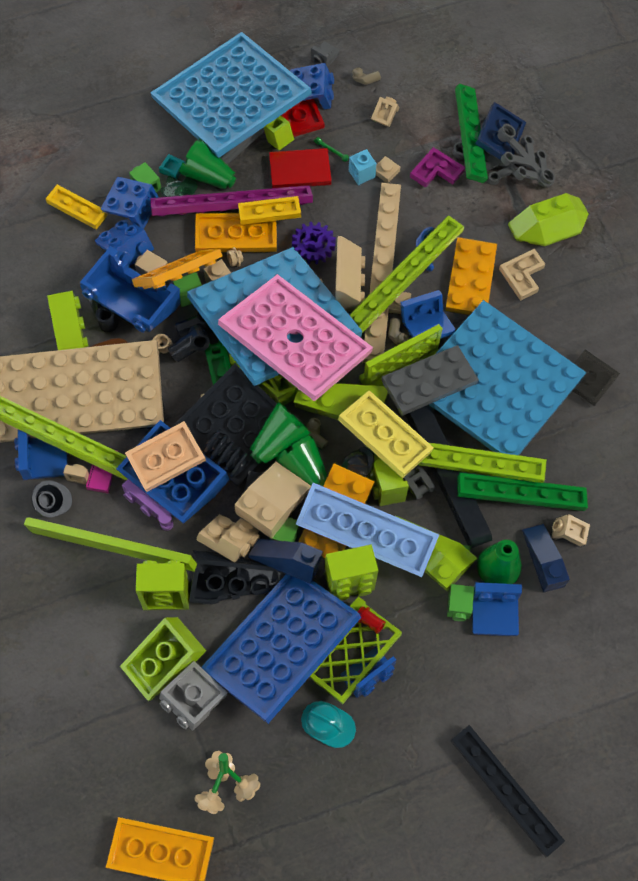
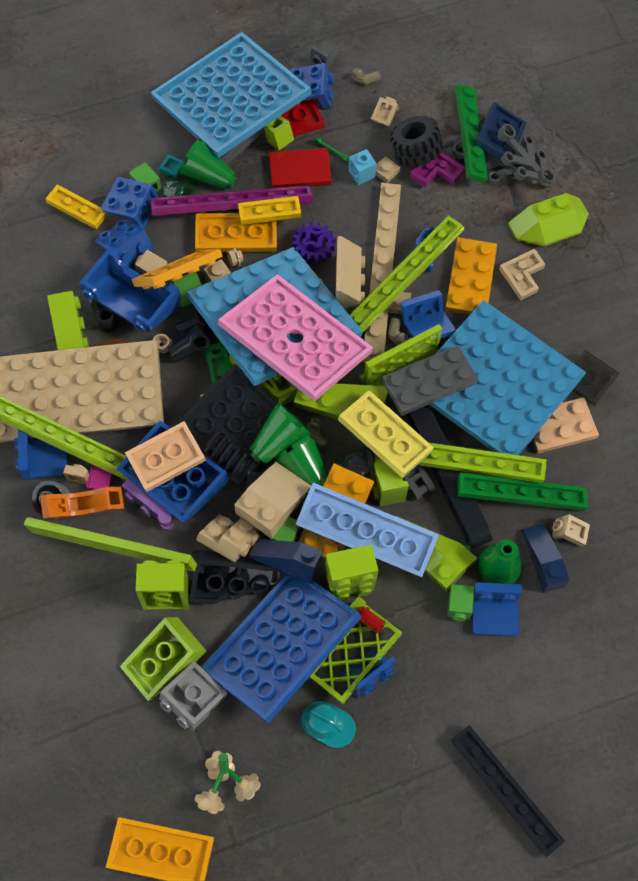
none -> orange arch [40,487,124,519]
none -> black tyre [390,115,443,167]
none -> light nougat plate [532,397,599,454]

